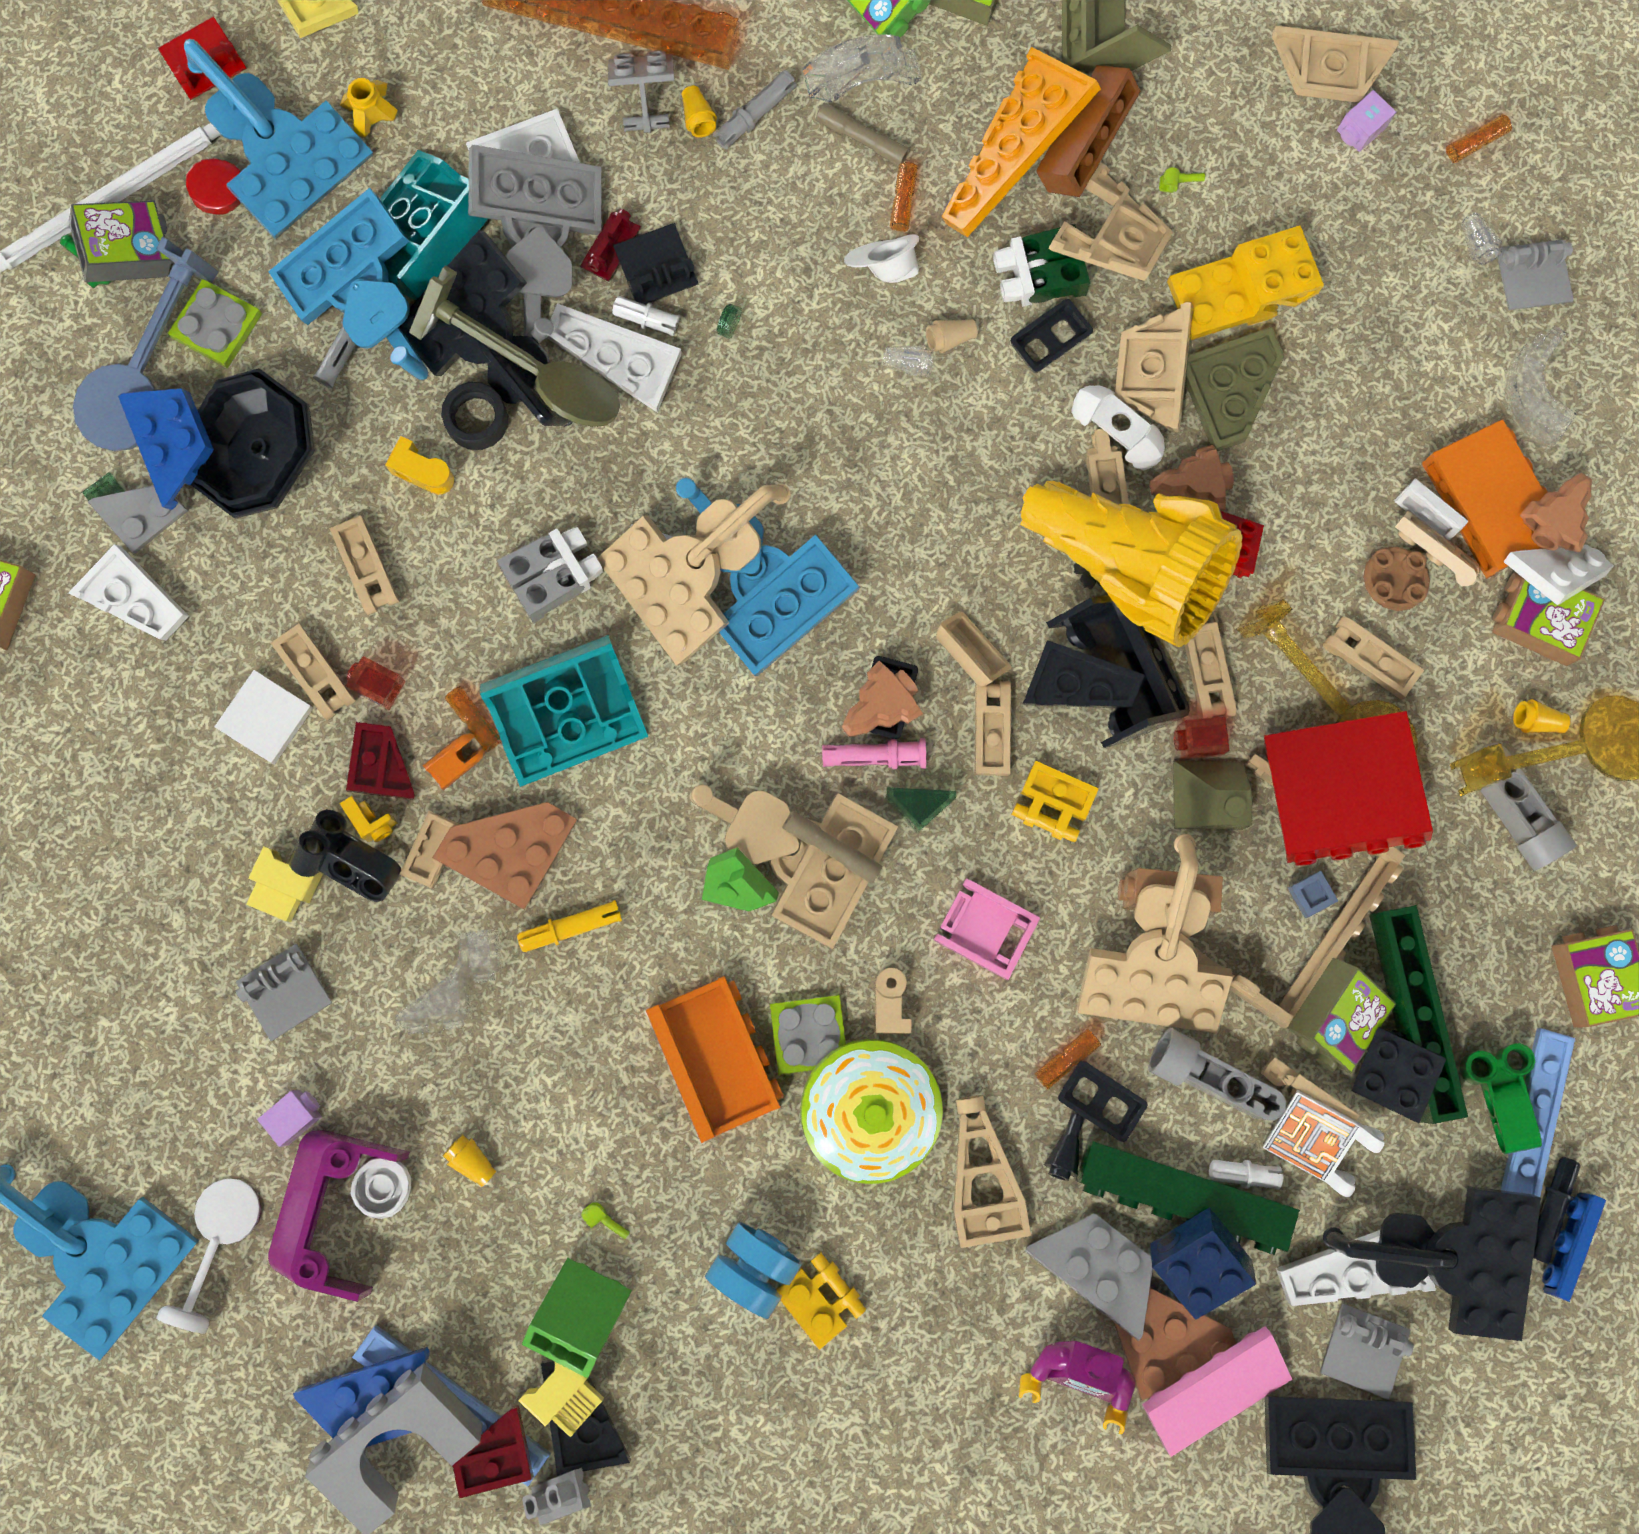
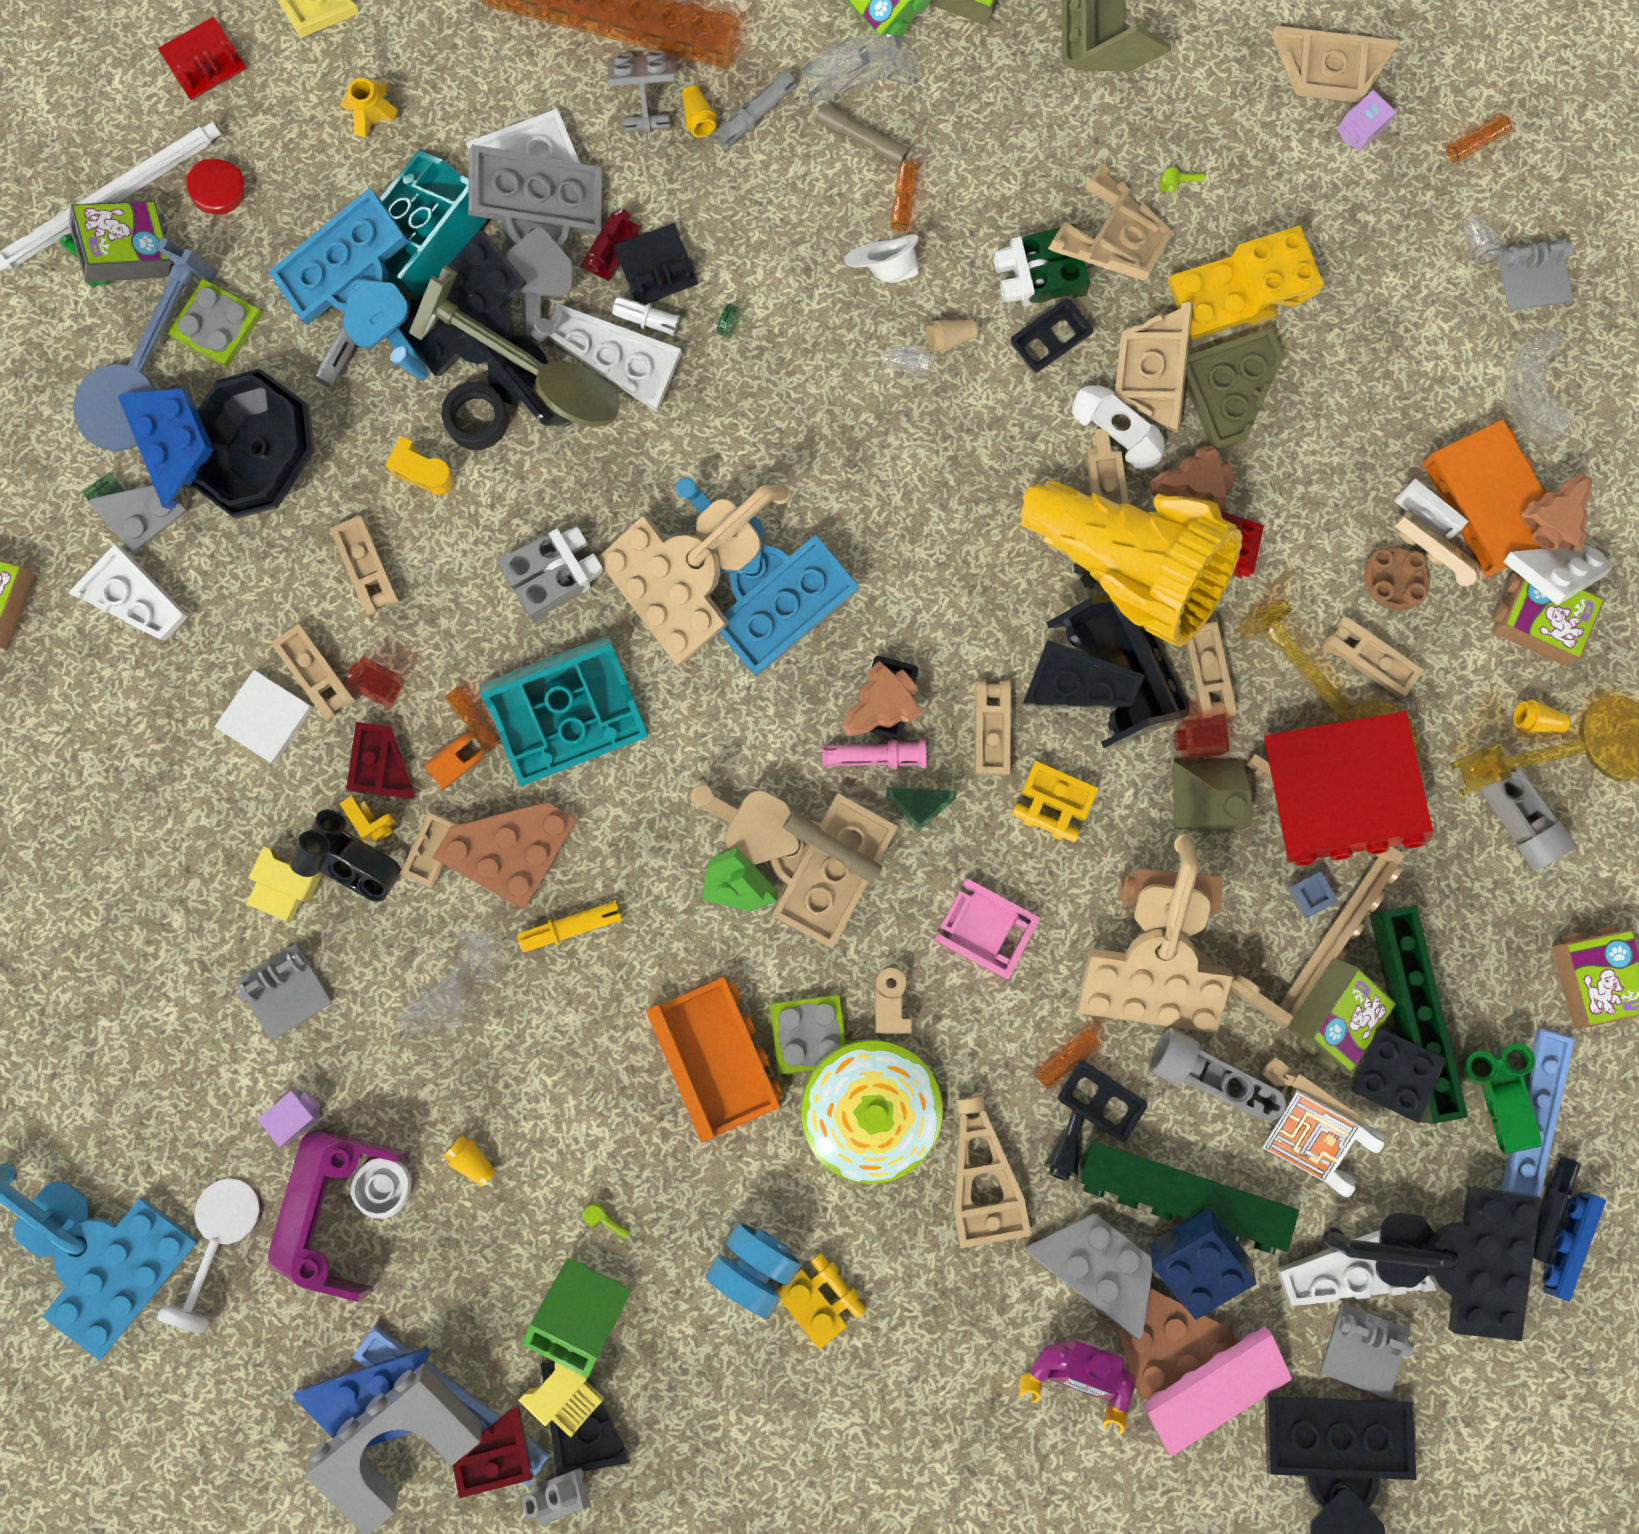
dark azure plate [184,39,373,239] -> none
tan piece [936,611,1011,686] -> none
light orange wing [942,47,1101,238] -> none
dark orange brick [1036,65,1141,197] -> none
white axle [1209,1160,1283,1190] -> none

